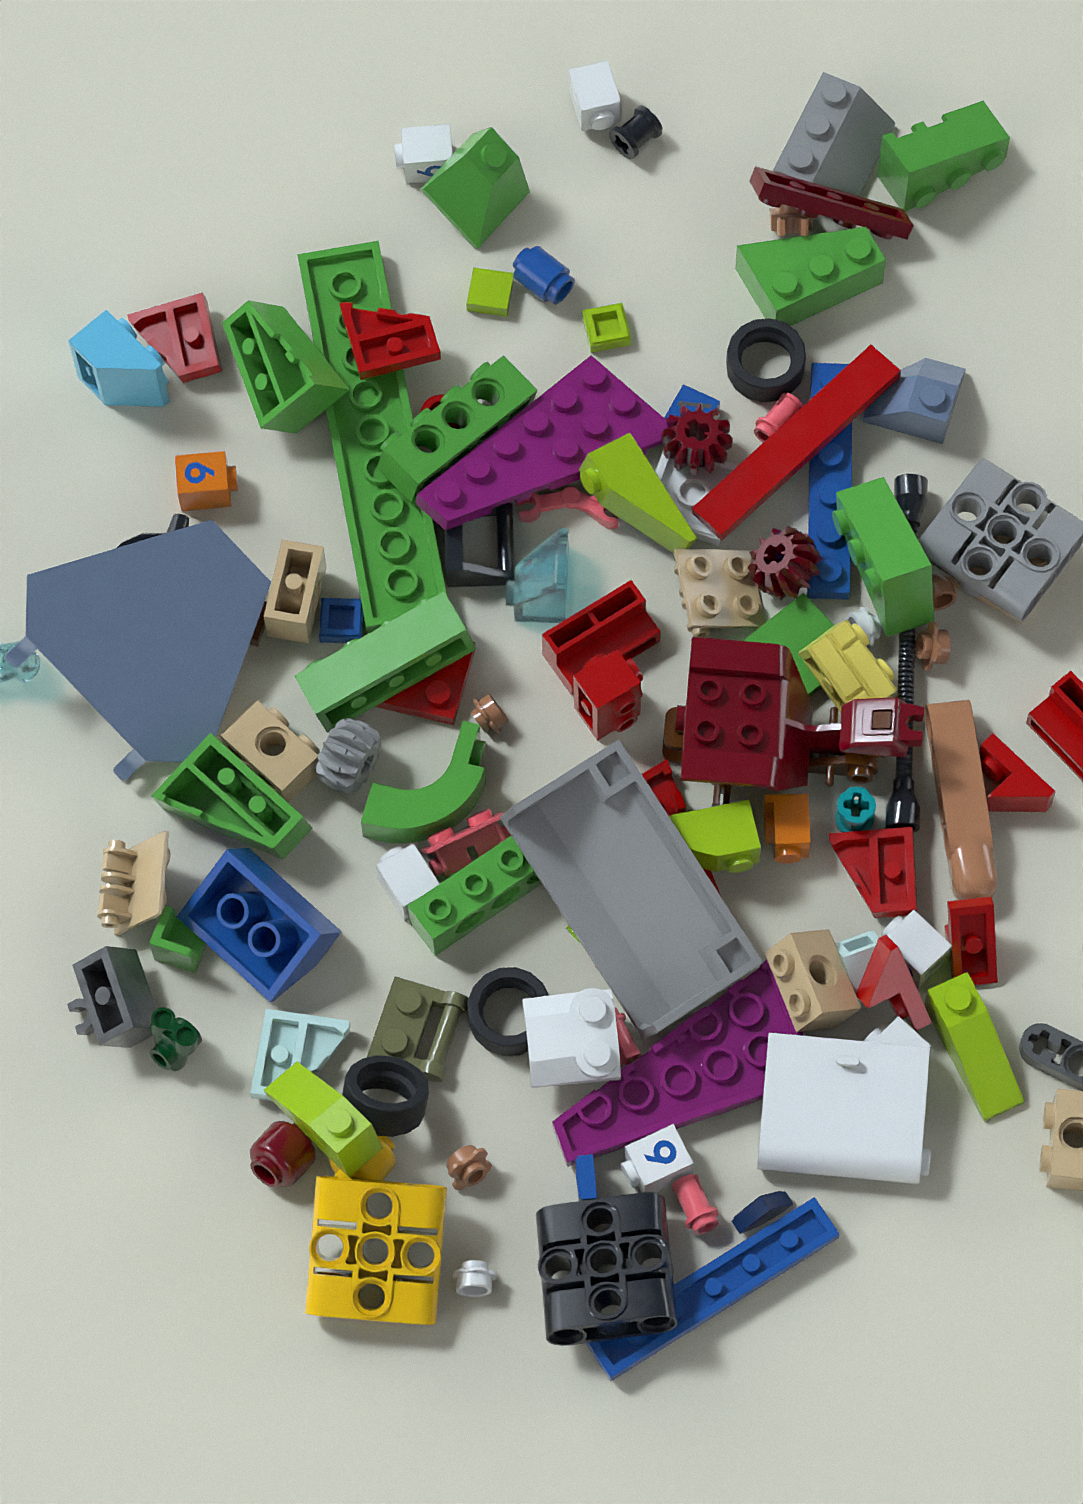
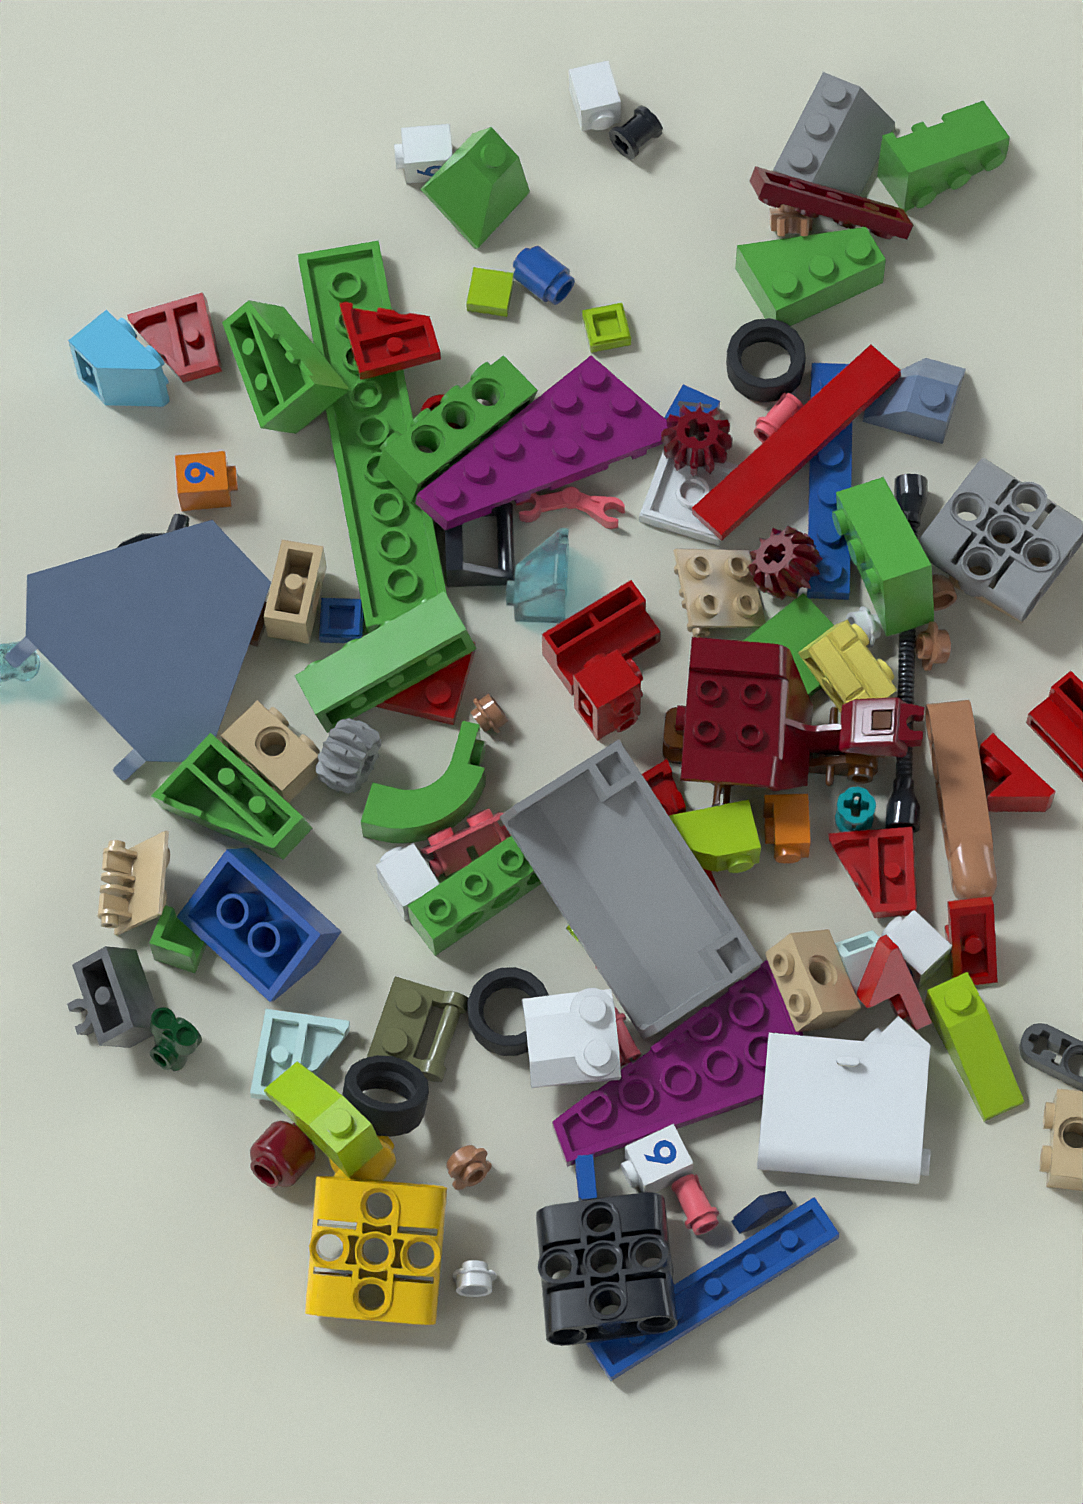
lime slope [579,433,697,553] -> none

